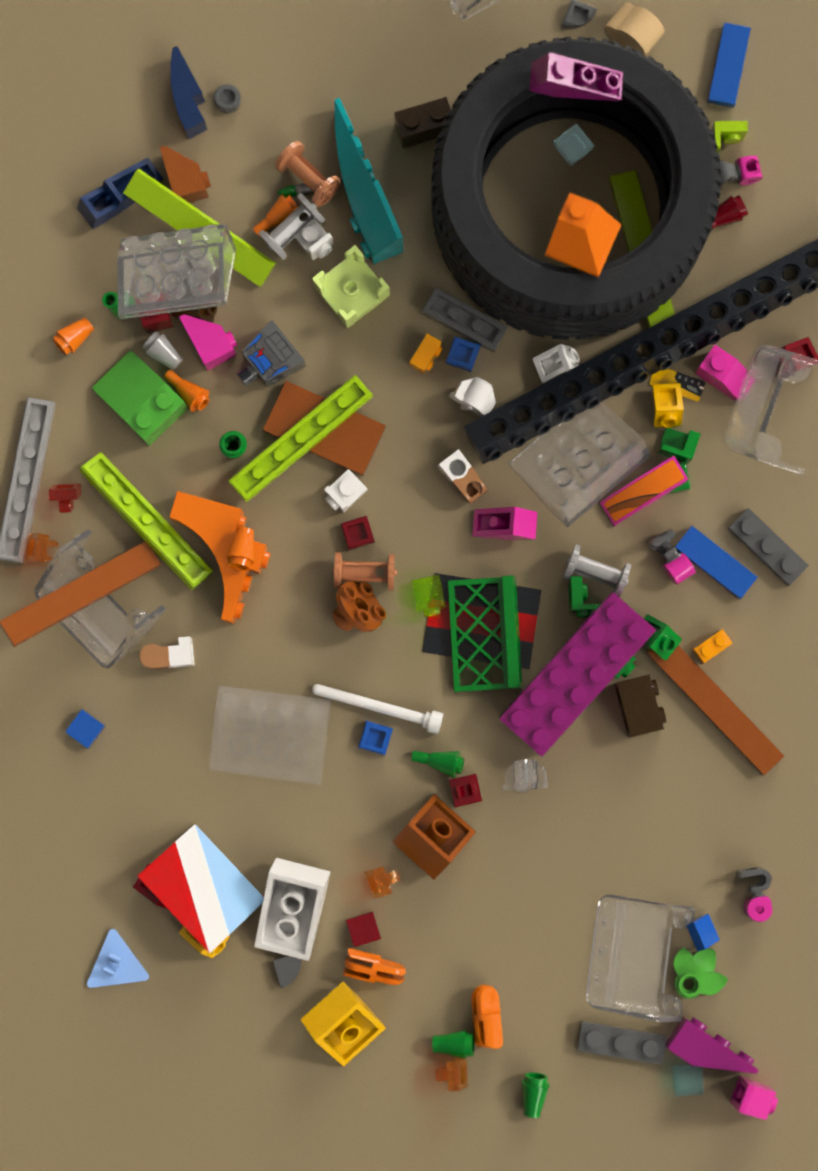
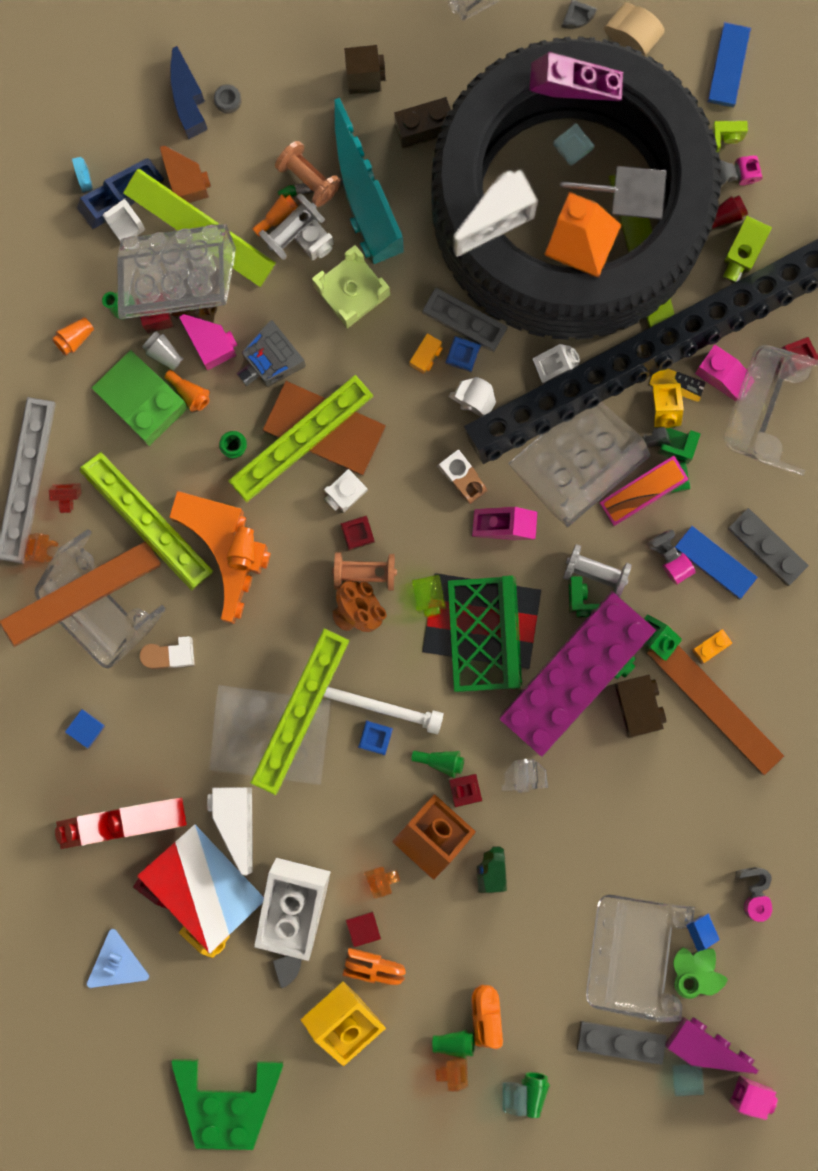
none -> arch [55,797,187,849]
none -> medium azure tile [72,157,93,193]
none -> white panel [103,199,145,245]
none -> green wing [172,1059,284,1150]
none -> white slope [207,788,253,875]
none -> lime tile [250,628,350,795]
none -> dark brown brick [344,45,386,94]
none -> white slope [454,170,537,257]
none -> dark green rock [477,846,507,893]
none -> clear light blue tile [502,1082,527,1116]
none -> flat silver piece [560,166,666,219]
none -> dark grey tile [642,427,670,449]
none -> lime torso [722,216,772,283]

